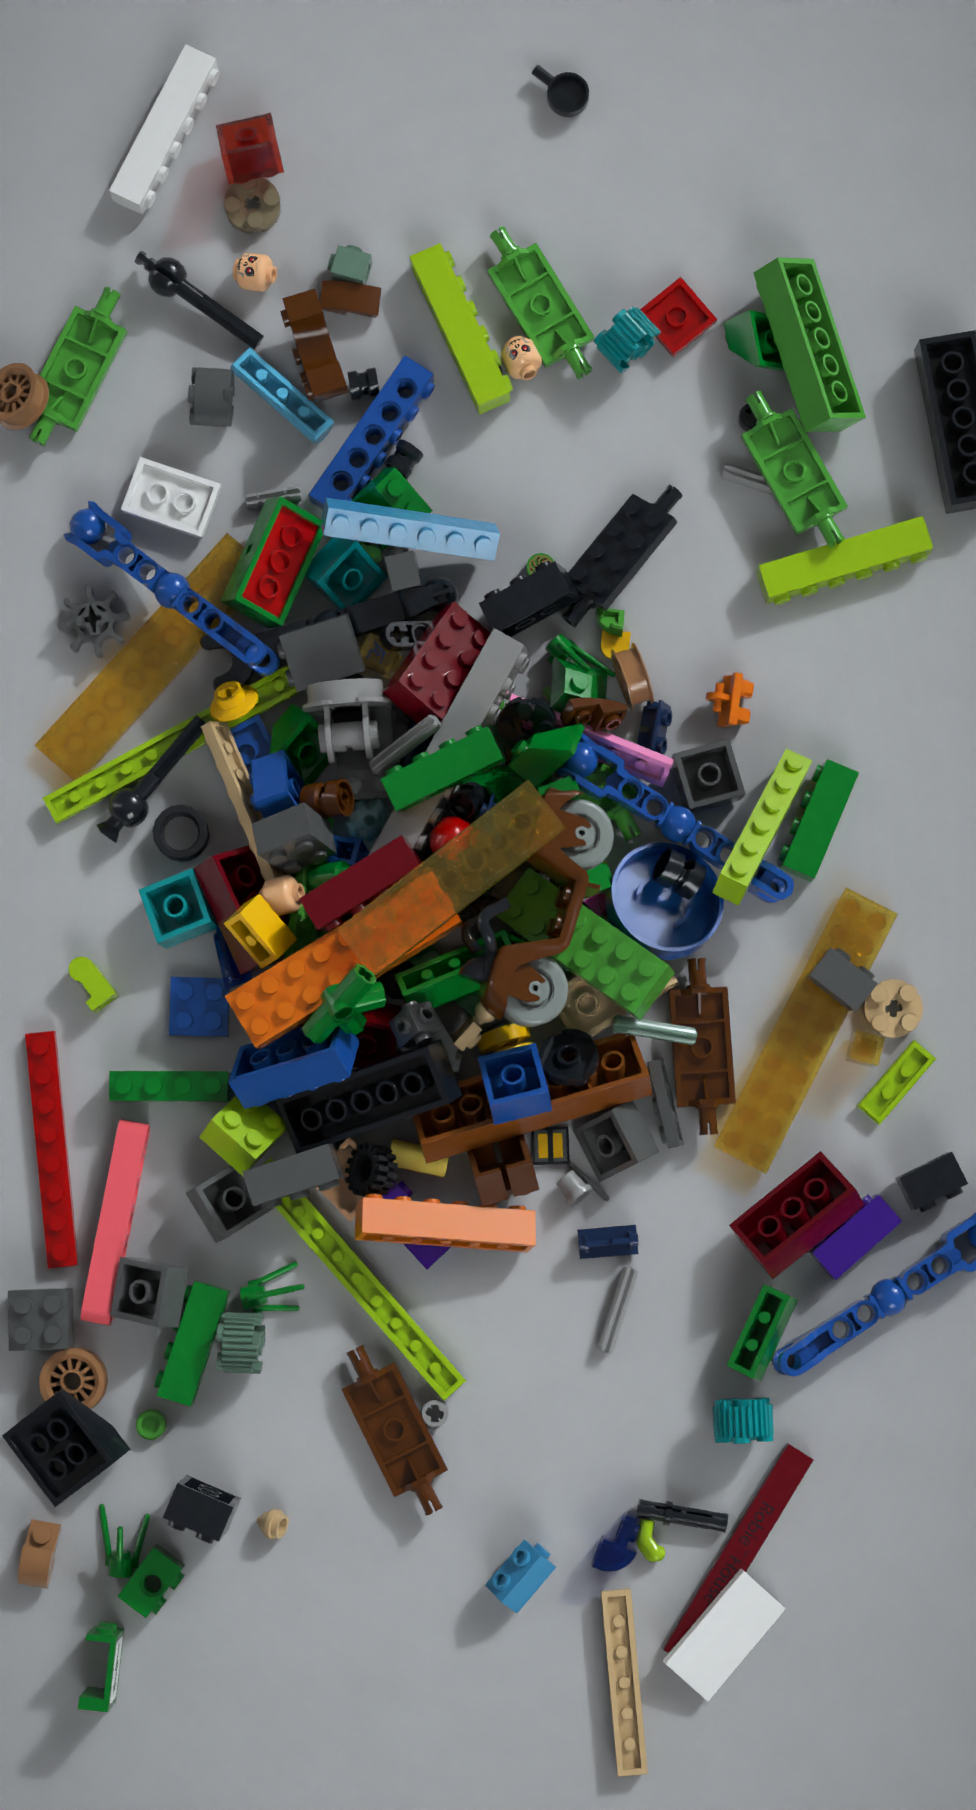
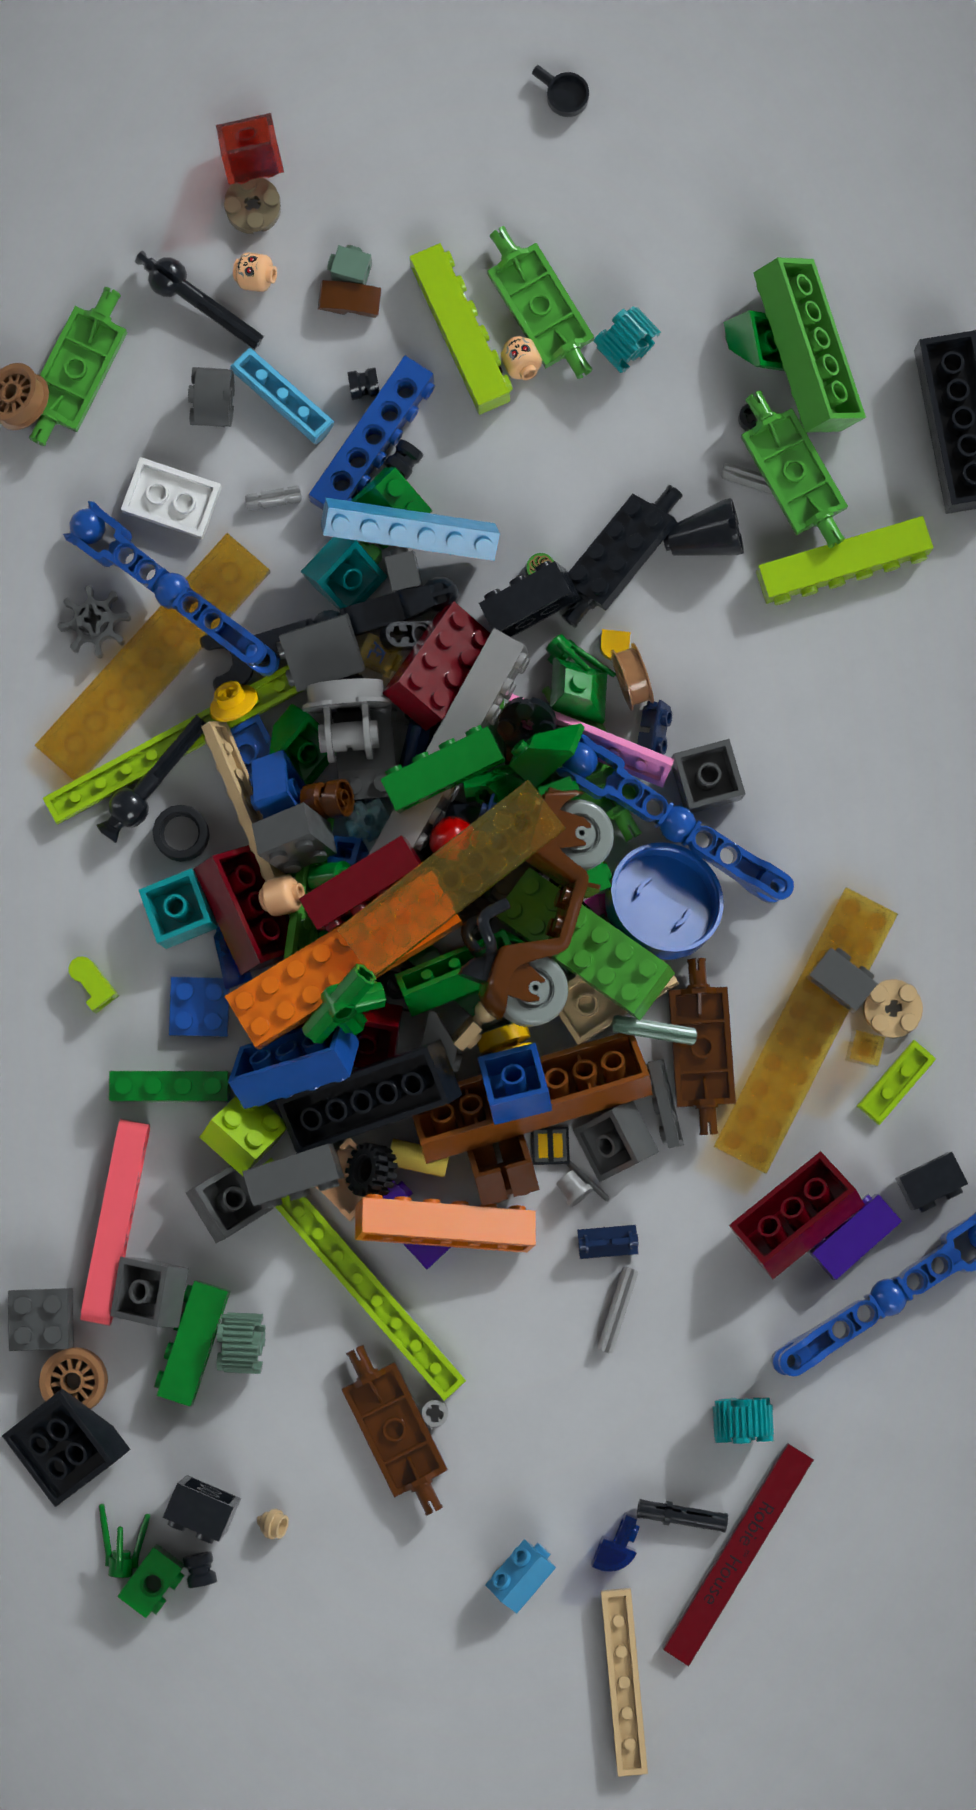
medium nougat brick [18,1519,61,1589] -> none
red plate [25,1031,79,1269] -> none
green panel [78,1621,124,1712] -> none
white brick [109,44,220,215] -> none
bright green tile [136,1409,167,1440] -> none
brick [220,496,323,629] -> none
yellow brick [223,894,297,969] -> none
green plant [240,1262,305,1313] -> none
reddish brown brick [280,289,348,403] -> none
light grey axle [369,715,441,775] -> none
dark grey brick [389,1001,442,1049] -> none
black wheel [448,781,487,820] -> none
black plate [539,1029,599,1087] -> none
reddish brown slope [560,698,628,731] -> none
bright green tile [595,607,625,637] -> none
lime arm [636,1518,665,1562] -> none
red plate [640,277,717,357] -> none
black wheel [651,847,706,900] -> none
white tile [663,1568,786,1701] -> none
orange hips [705,672,754,728] -> none
lime brick [712,748,812,906] -> none
green brick [726,1284,798,1381] -> none
green brick [778,759,859,882] -> none
none -> black wheel [183,1551,217,1588]
none -> black cone [663,498,744,556]

